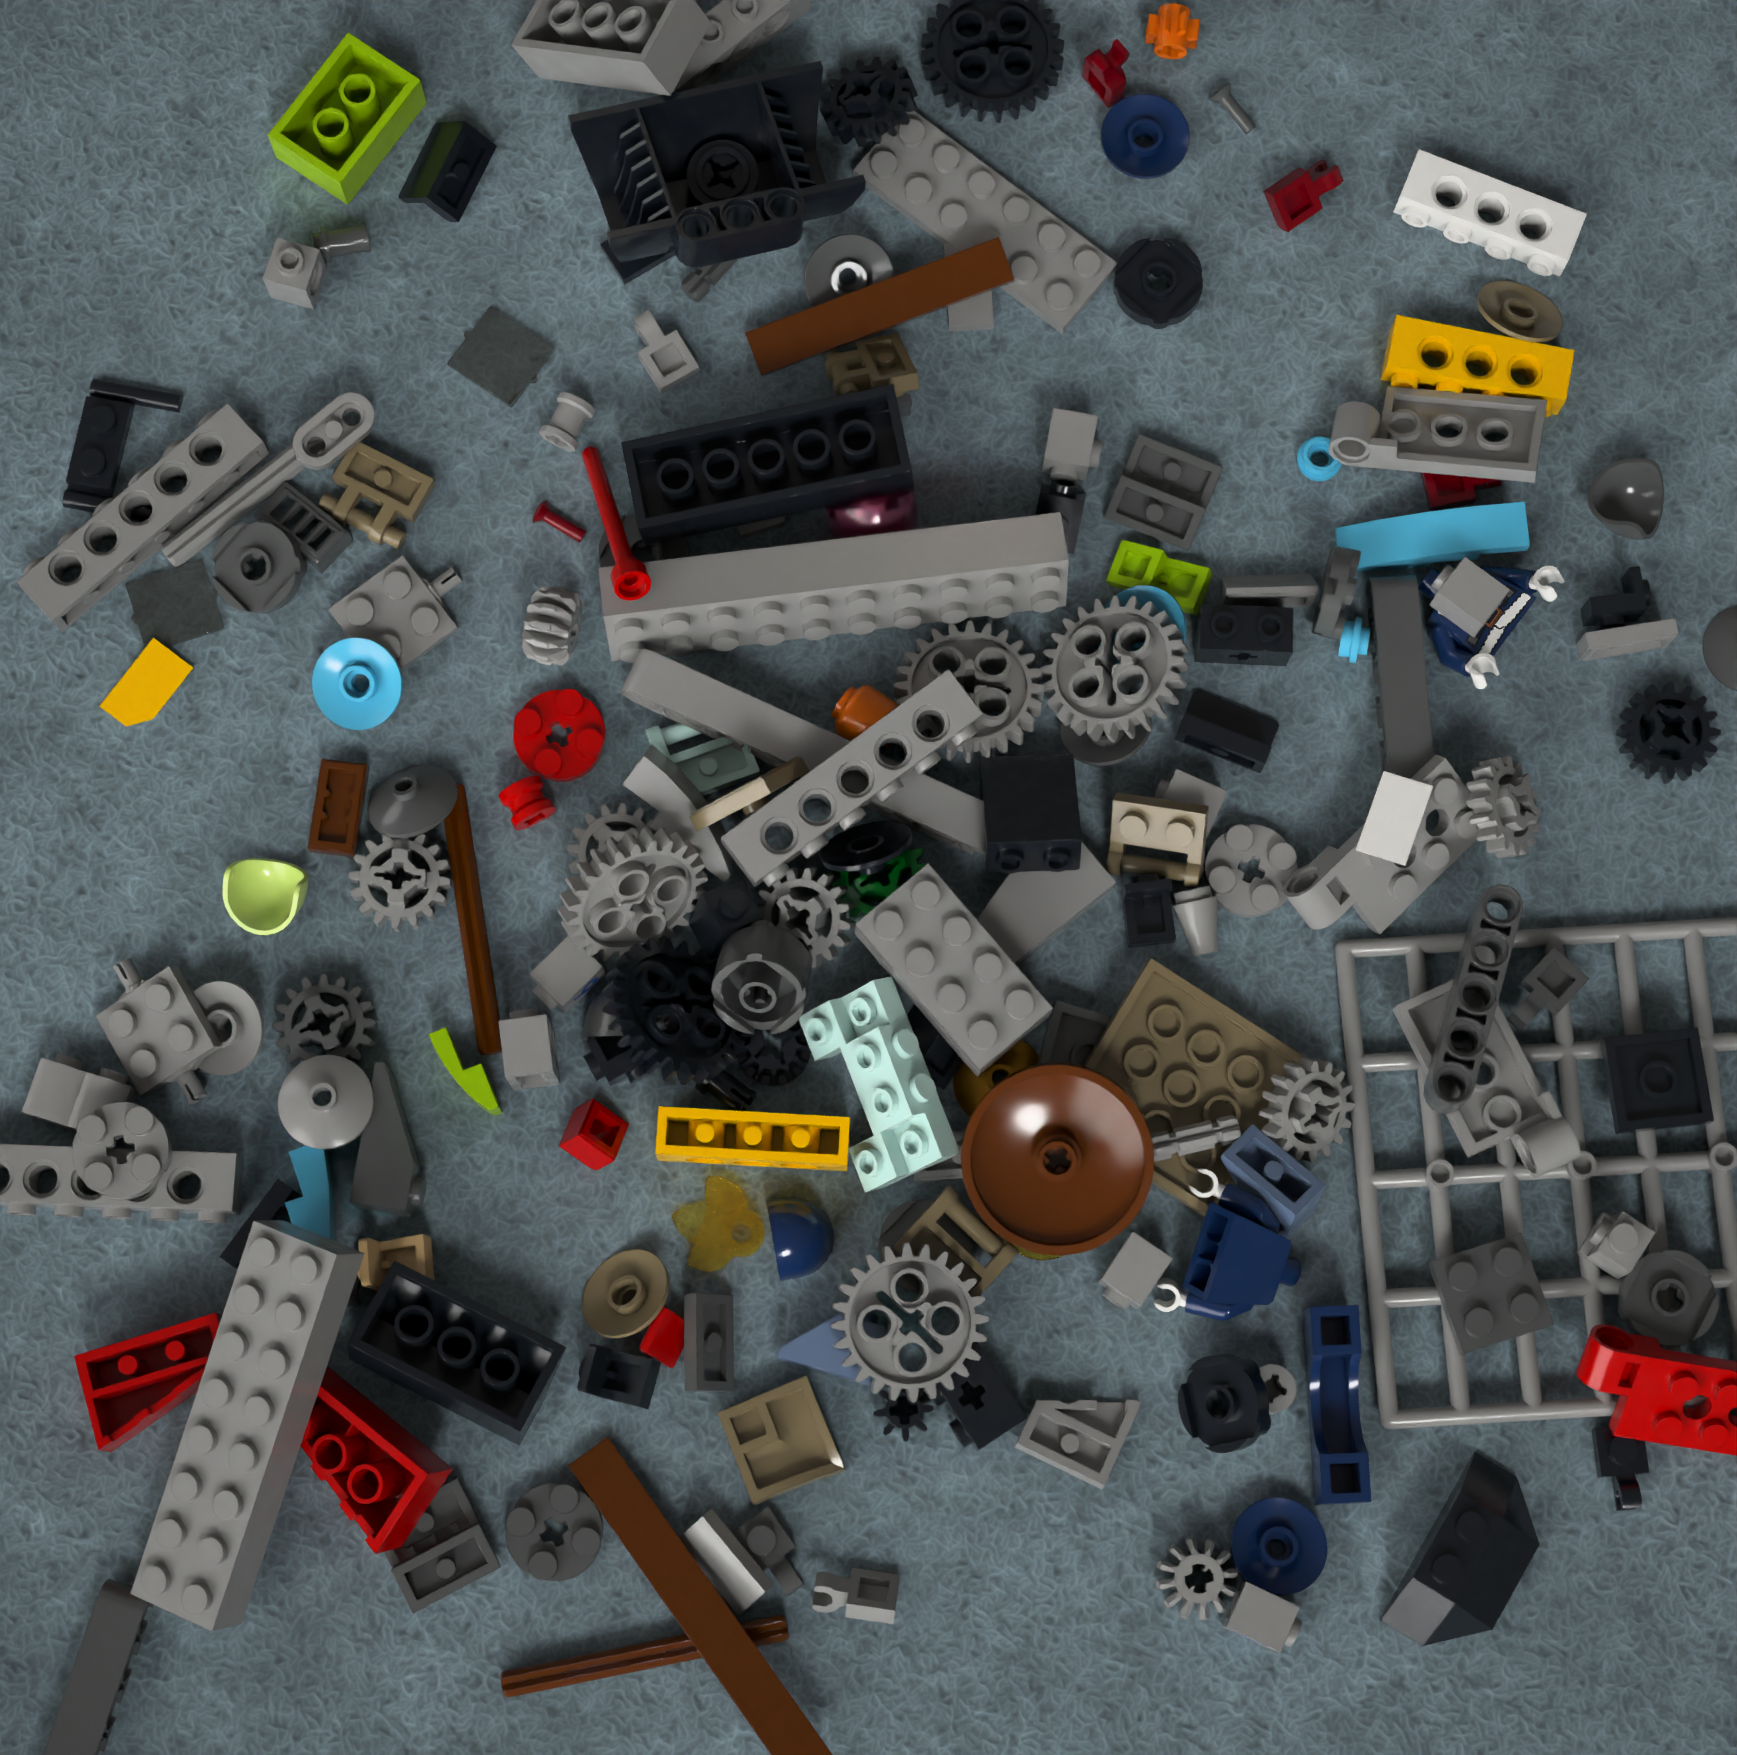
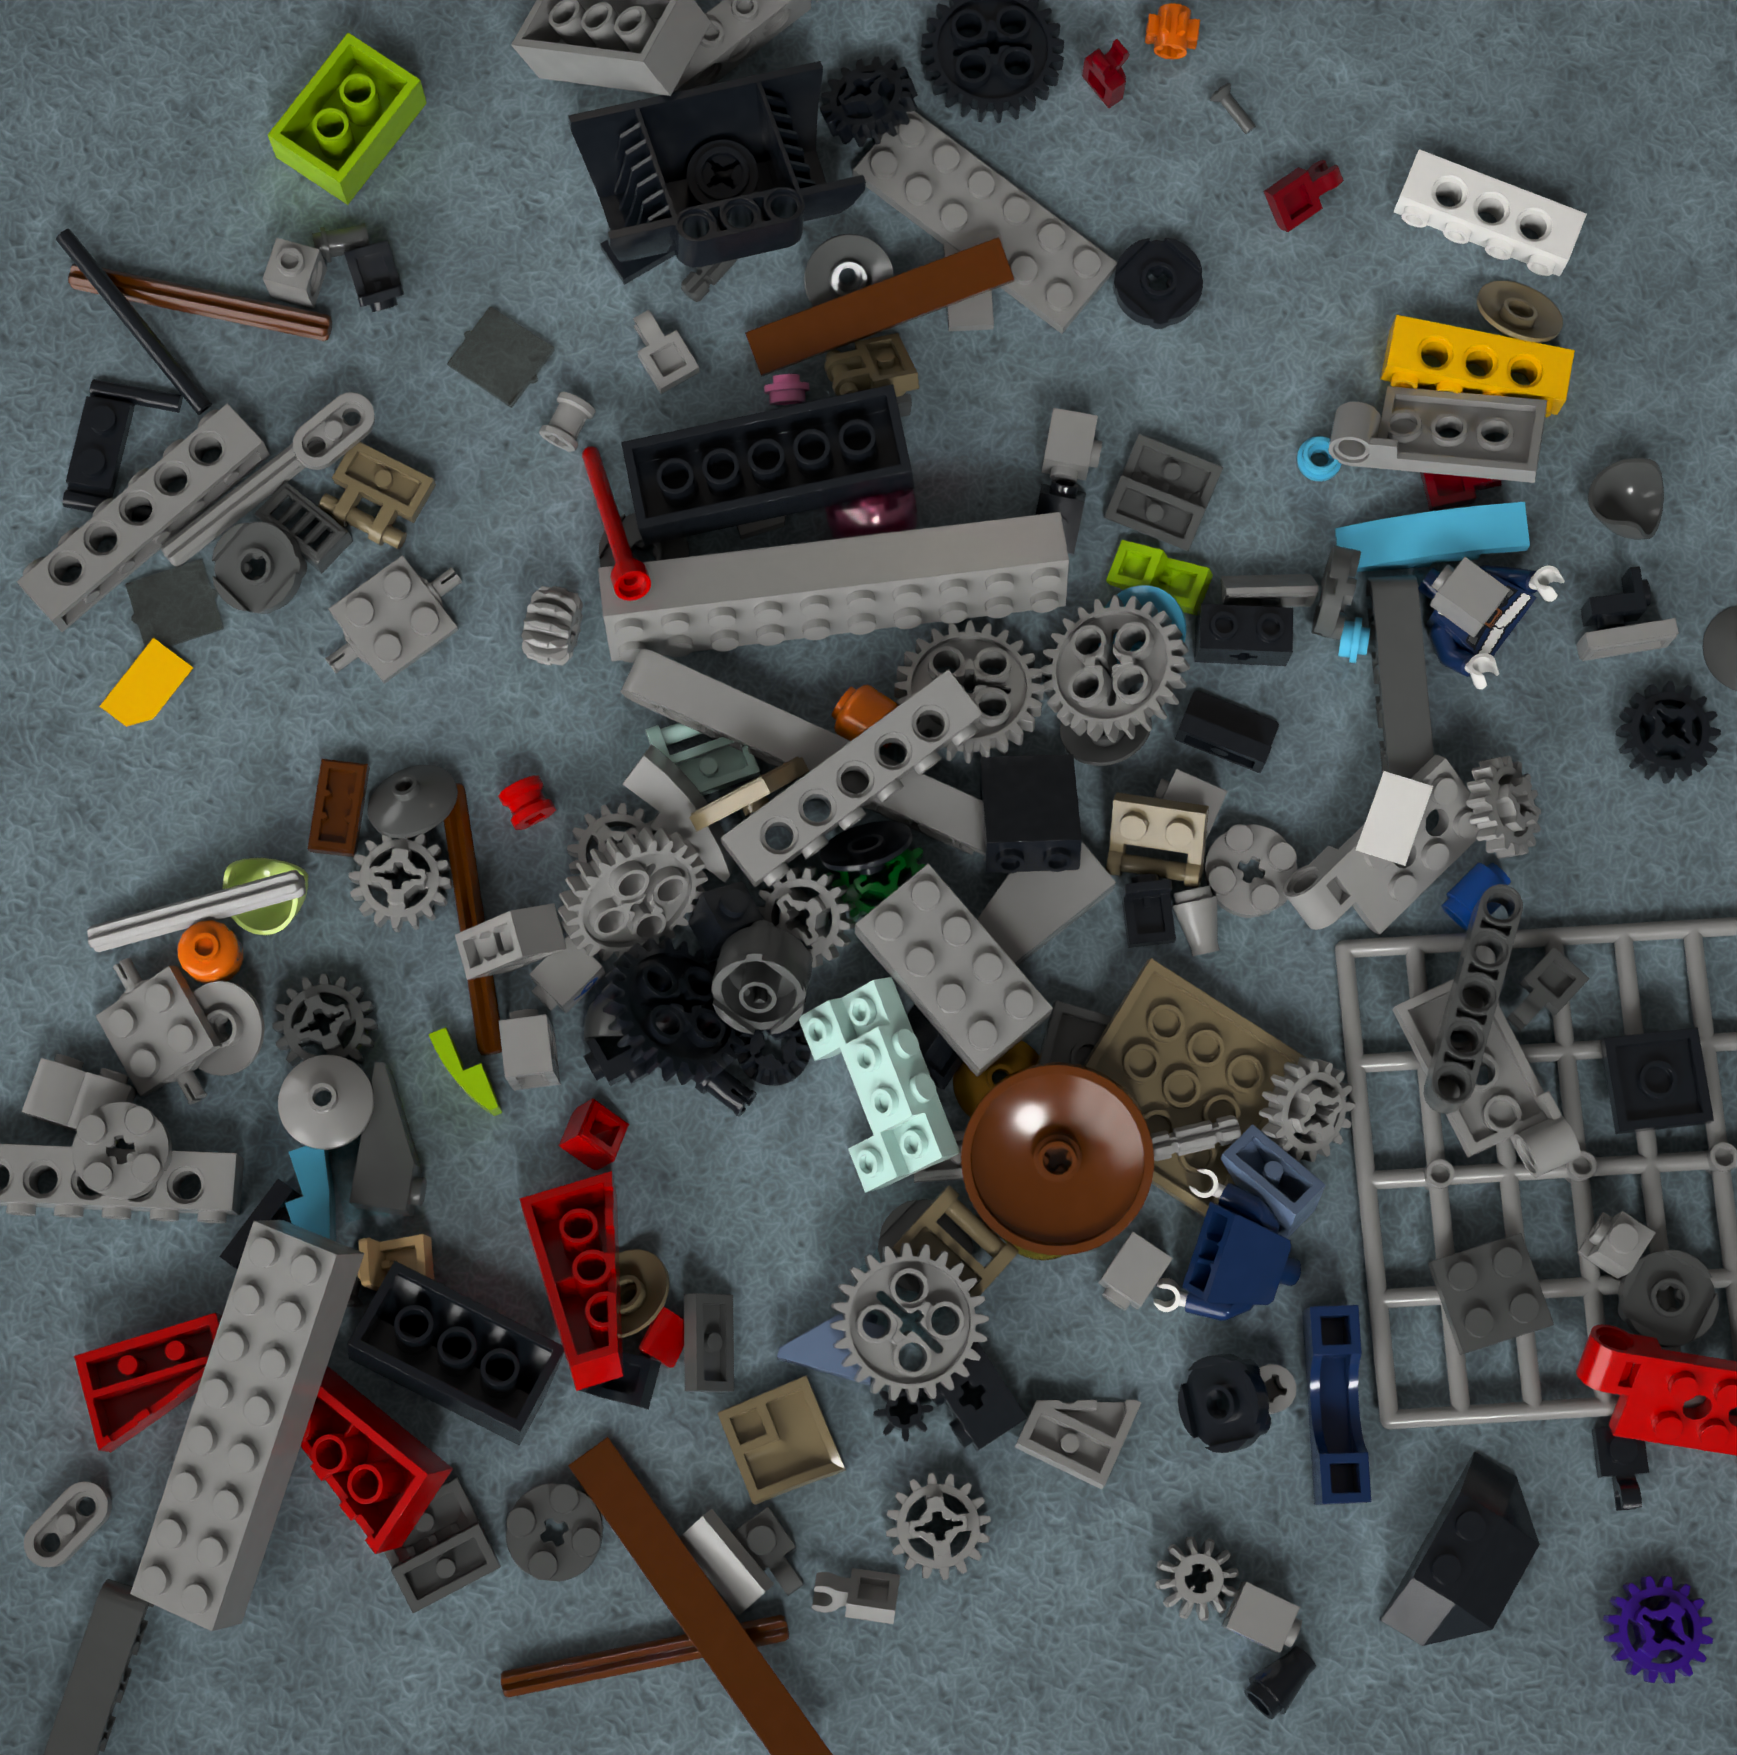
medium azure dish [312,637,403,730] -> none
black panel [398,121,497,222] -> none
red plate [513,689,606,782] -> none
dark red piece [532,500,587,543] -> none
yellow brick [655,1106,850,1172] -> none
clear yellow plate [672,1176,765,1272] -> none
dark blue helmet [766,1197,834,1281] -> none
dark blue dish [1101,94,1190,179] -> none
dark blue dish [1230,1497,1327,1596] -> none
none -> light grey plate [24,1481,112,1567]
none -> black piece [56,229,212,415]
none -> reddish brown axle [68,263,332,341]
none -> light grey axle [87,870,306,952]
none -> orange head [177,920,244,984]
none -> black bracket [344,239,404,312]
none -> light grey brick [455,903,567,980]
none -> red wedge [519,1171,623,1391]
none -> bright pink plate [764,374,810,405]
none -> light grey gear [886,1473,991,1580]
none -> black cone [1244,1646,1316,1719]
none -> blue brick [1441,862,1511,931]
none -> dark purple gear [1603,1576,1713,1684]

